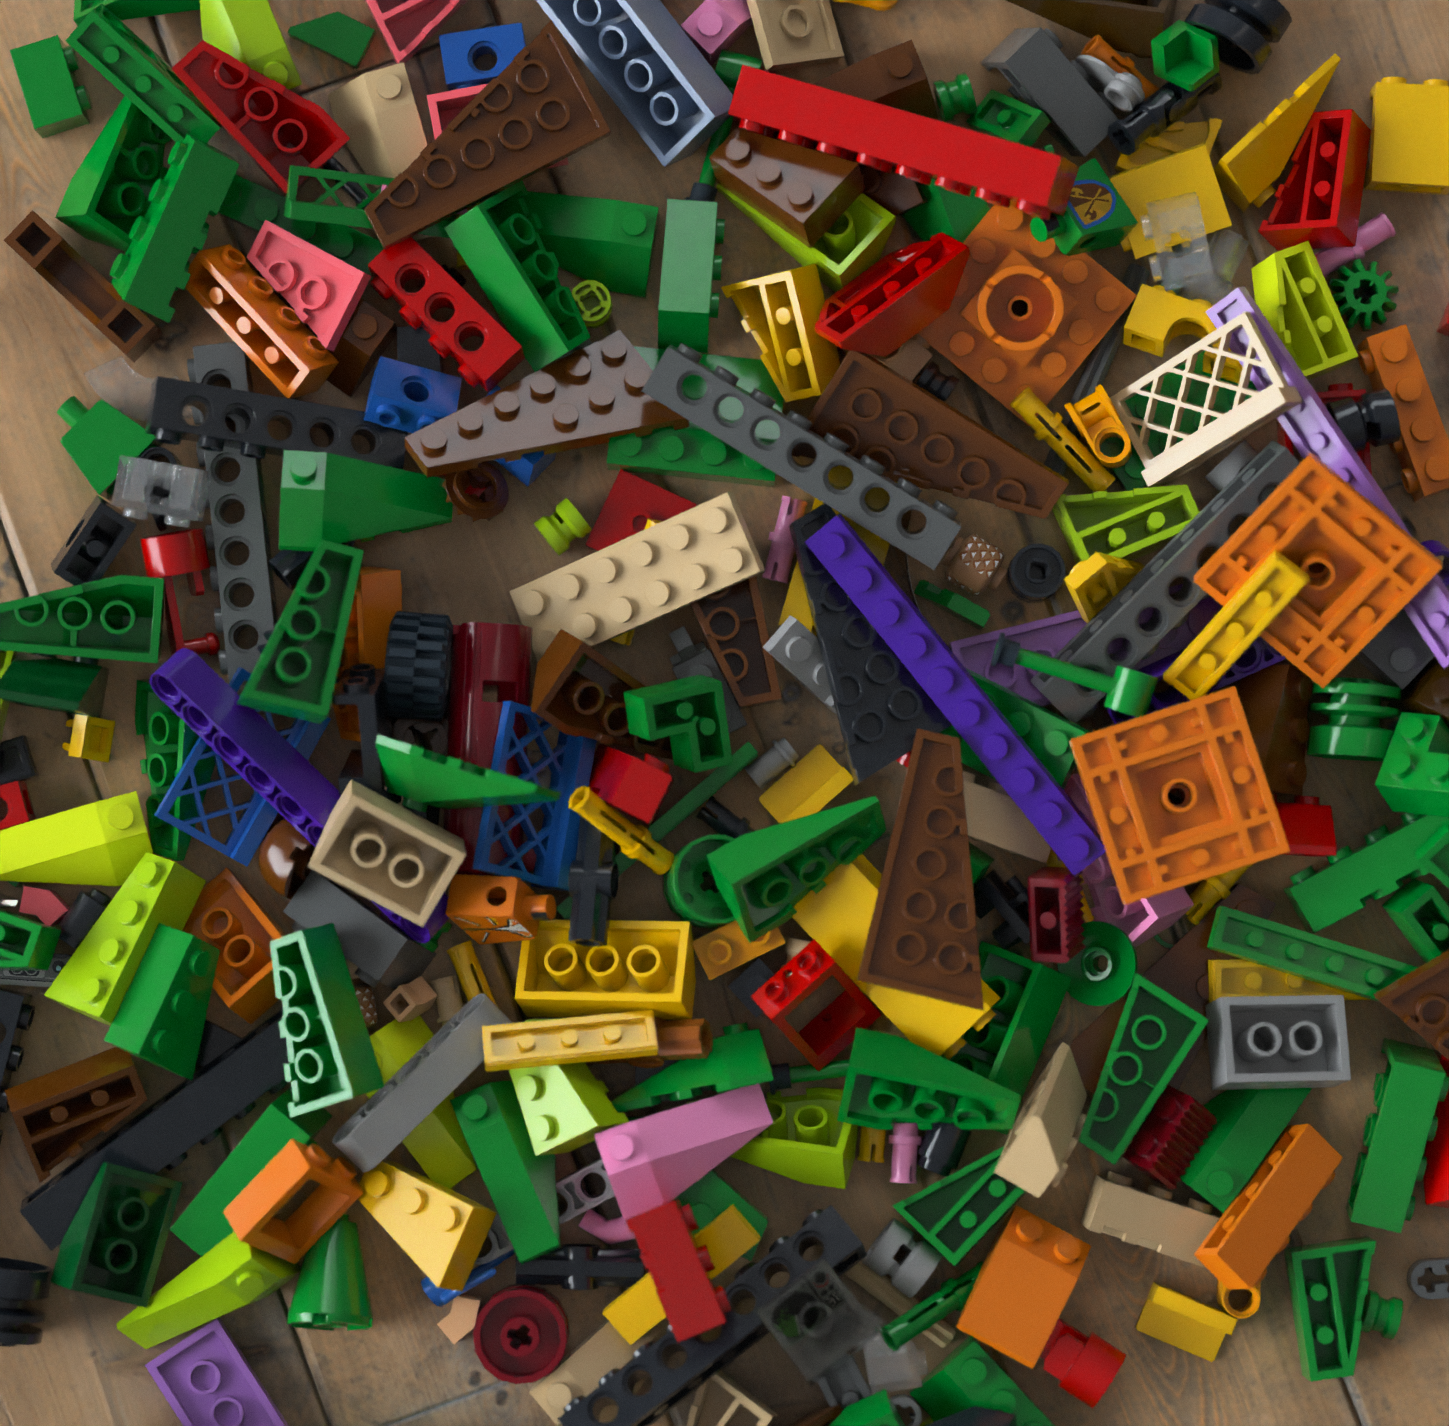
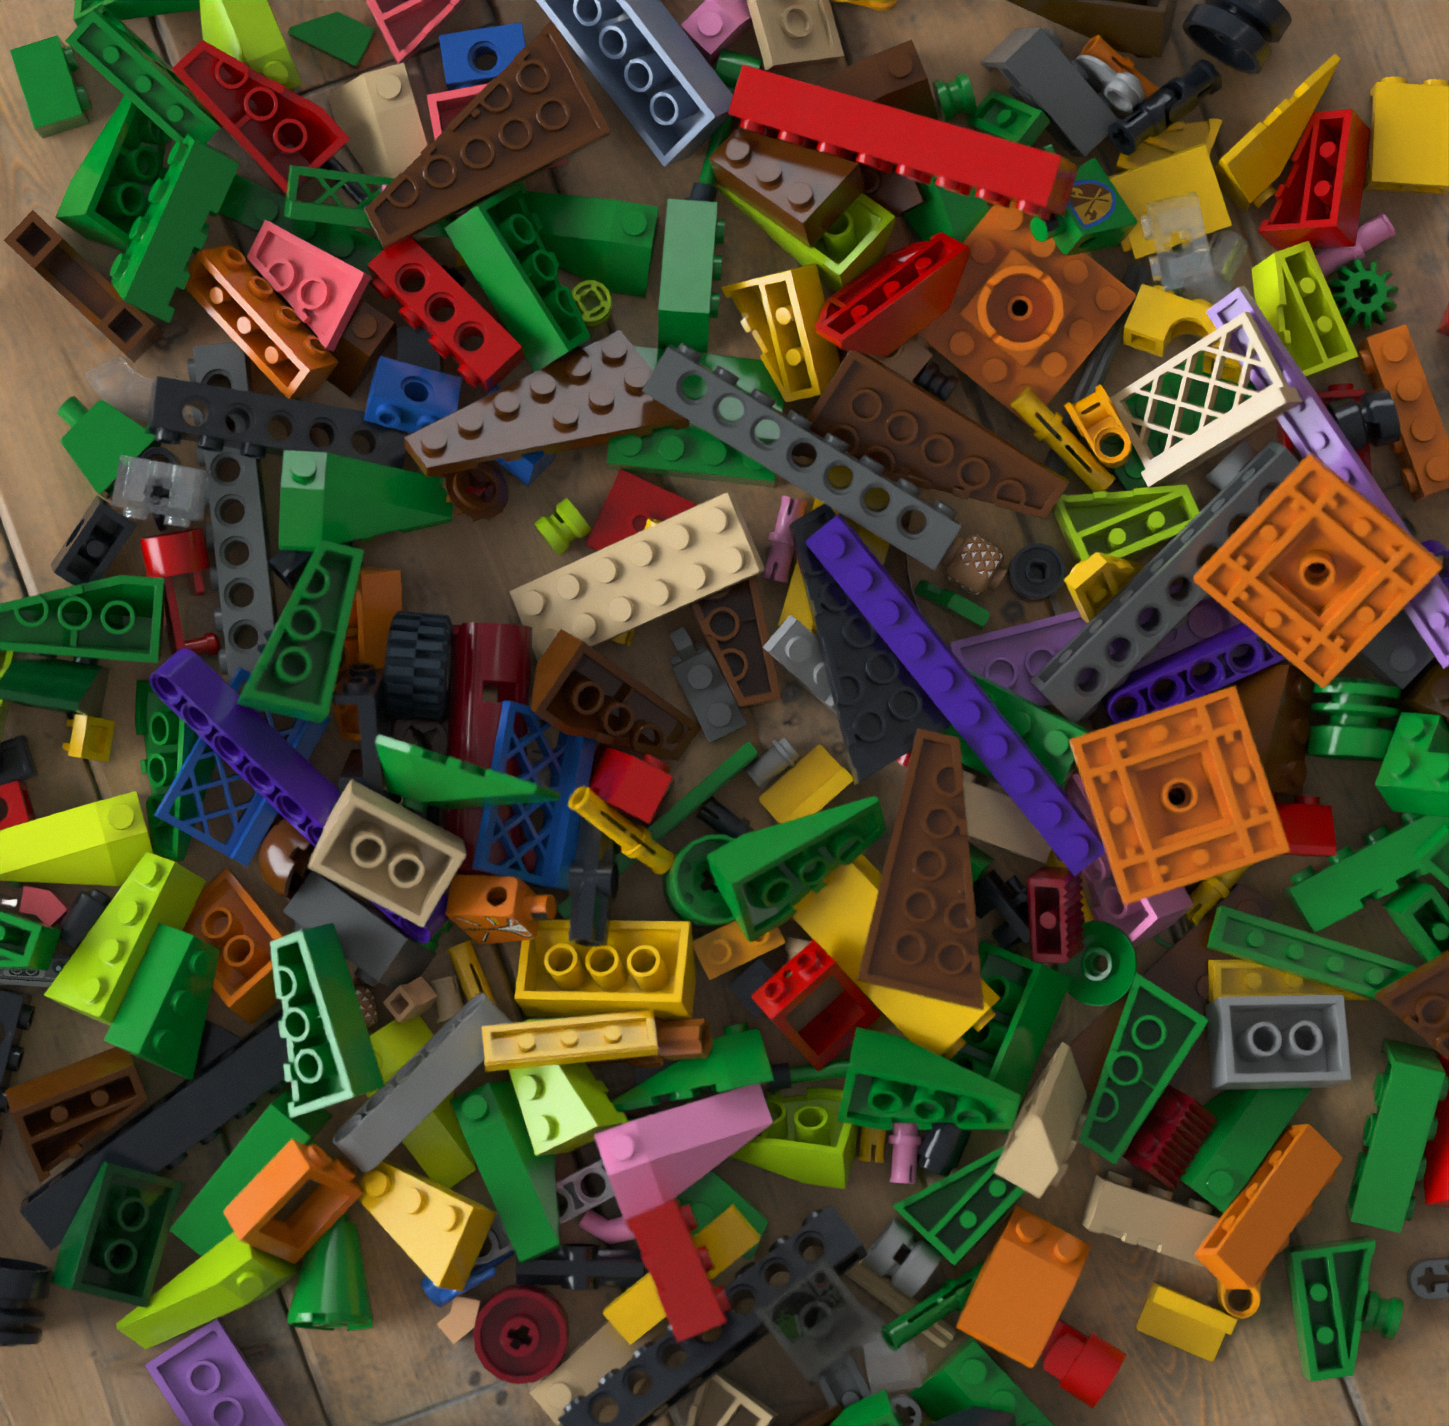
green brick [623,674,733,773] -> none
green piece [991,632,1158,717] -> none
green panel [1151,20,1220,91] -> none
yellow tile [1163,549,1309,700] -> none

